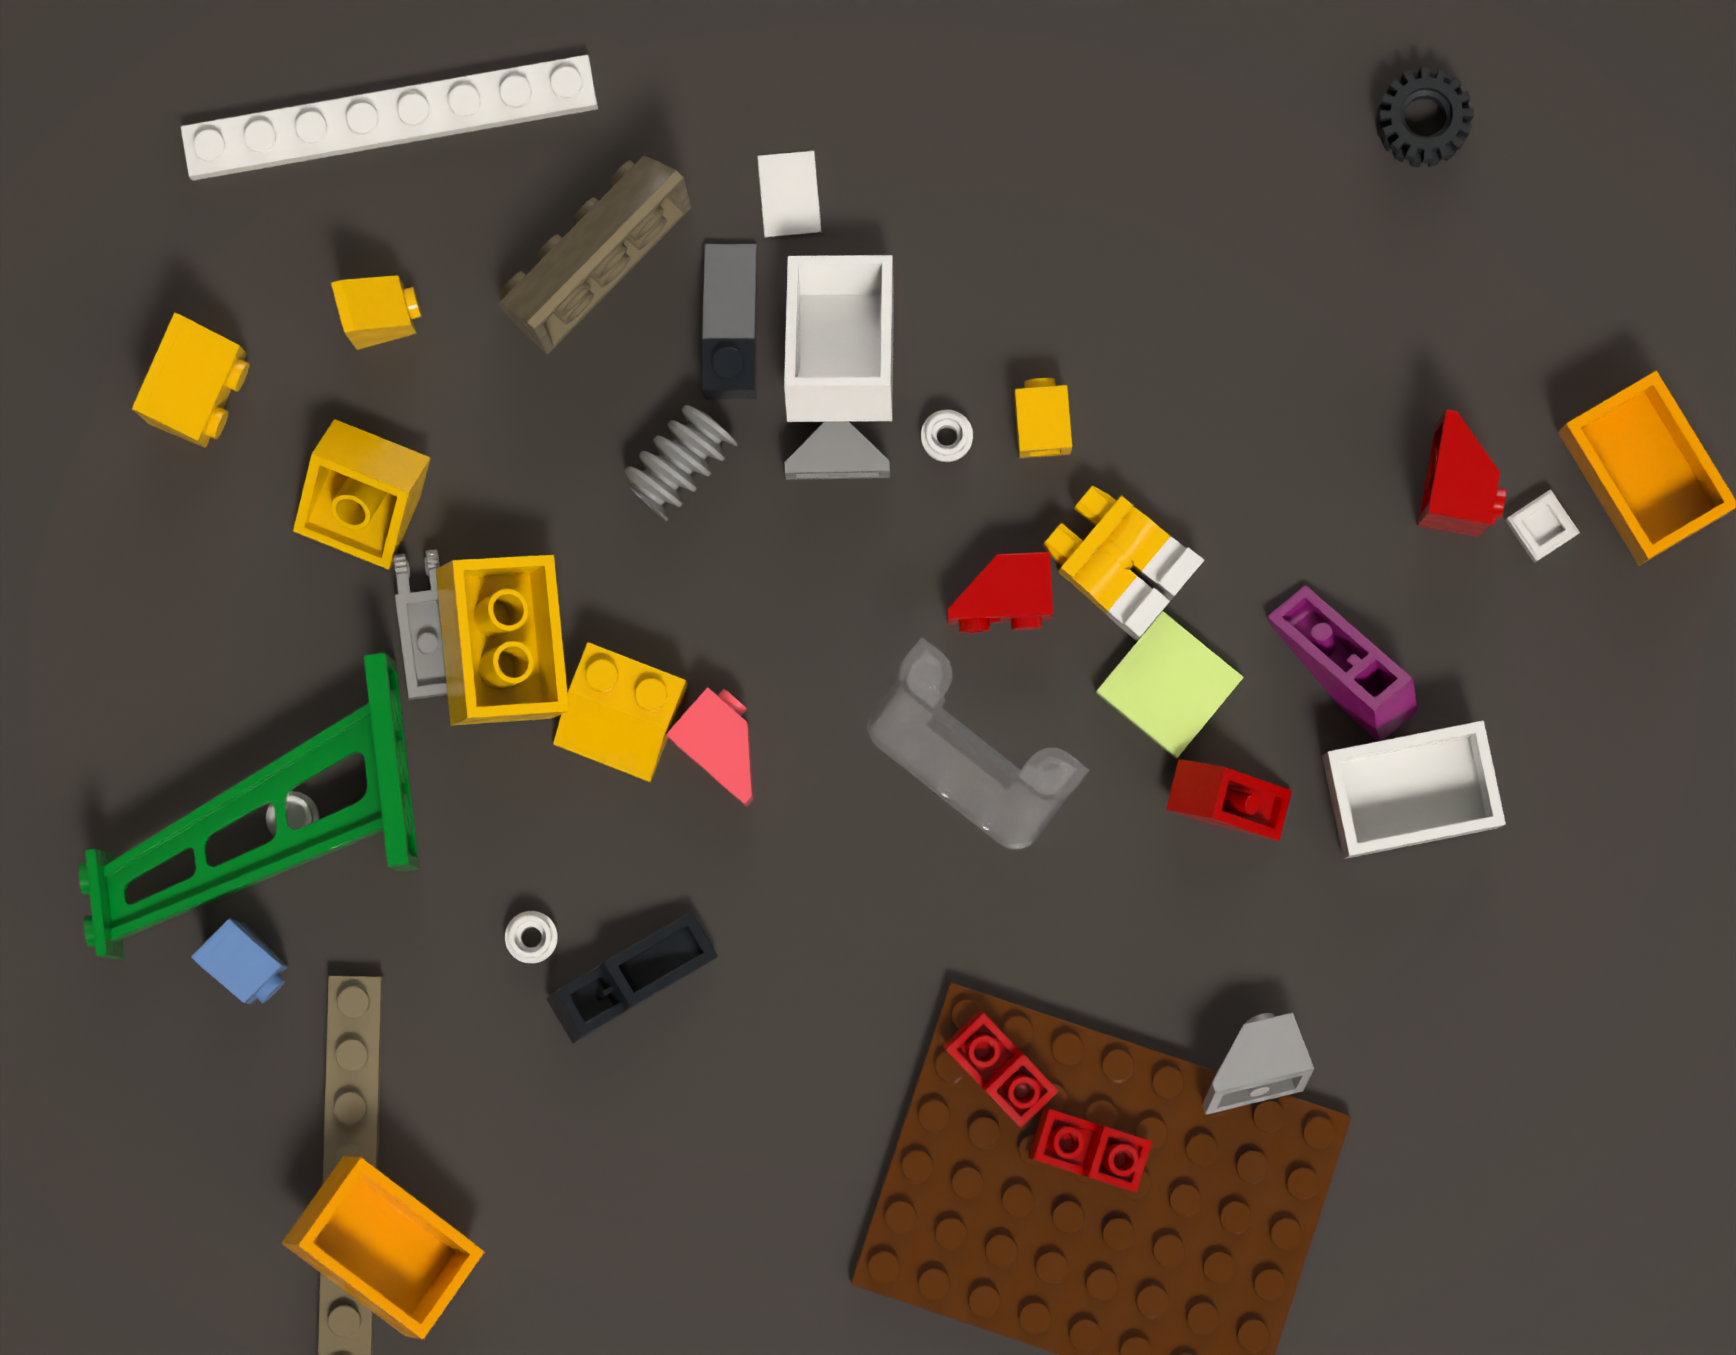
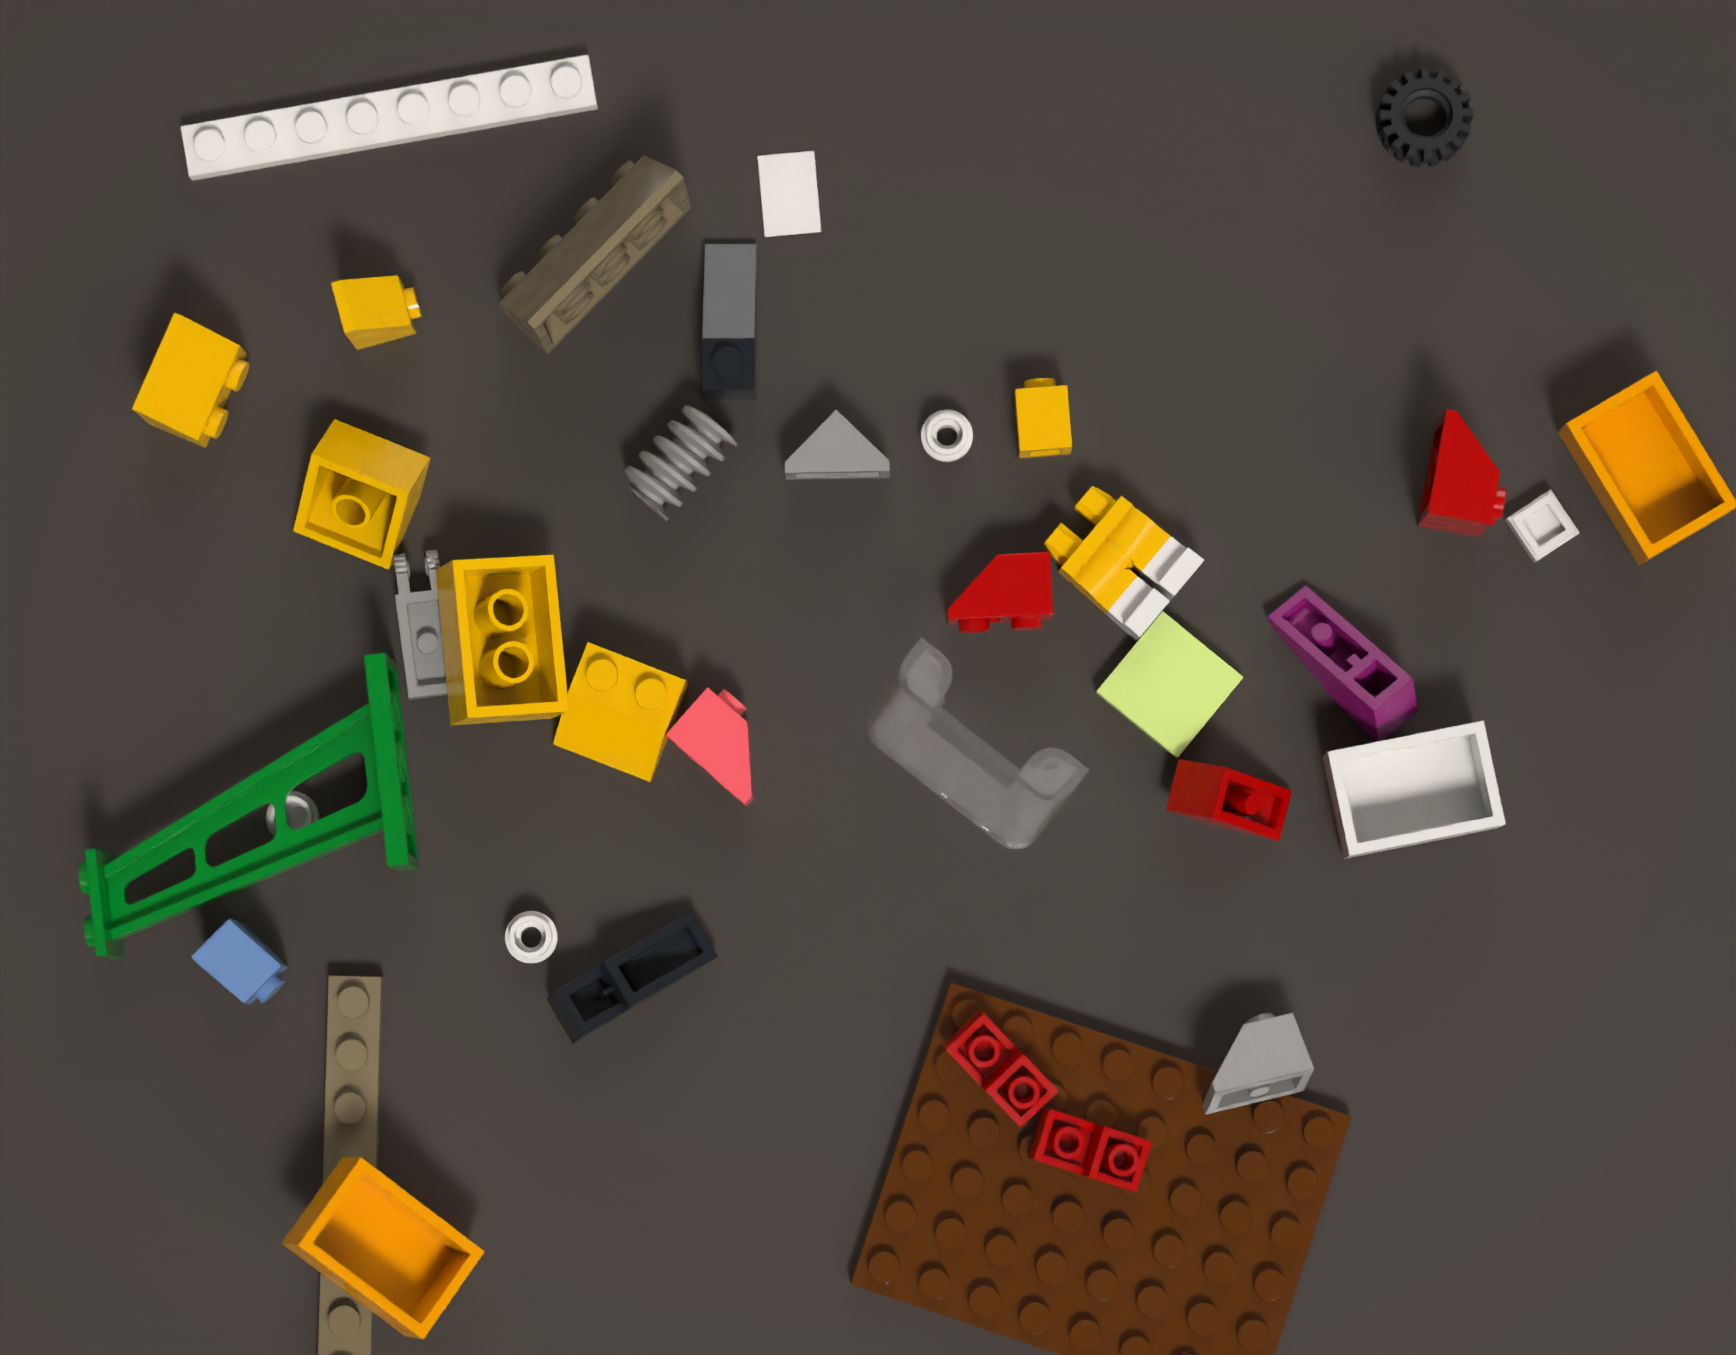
white piece [784,255,894,422] -> none

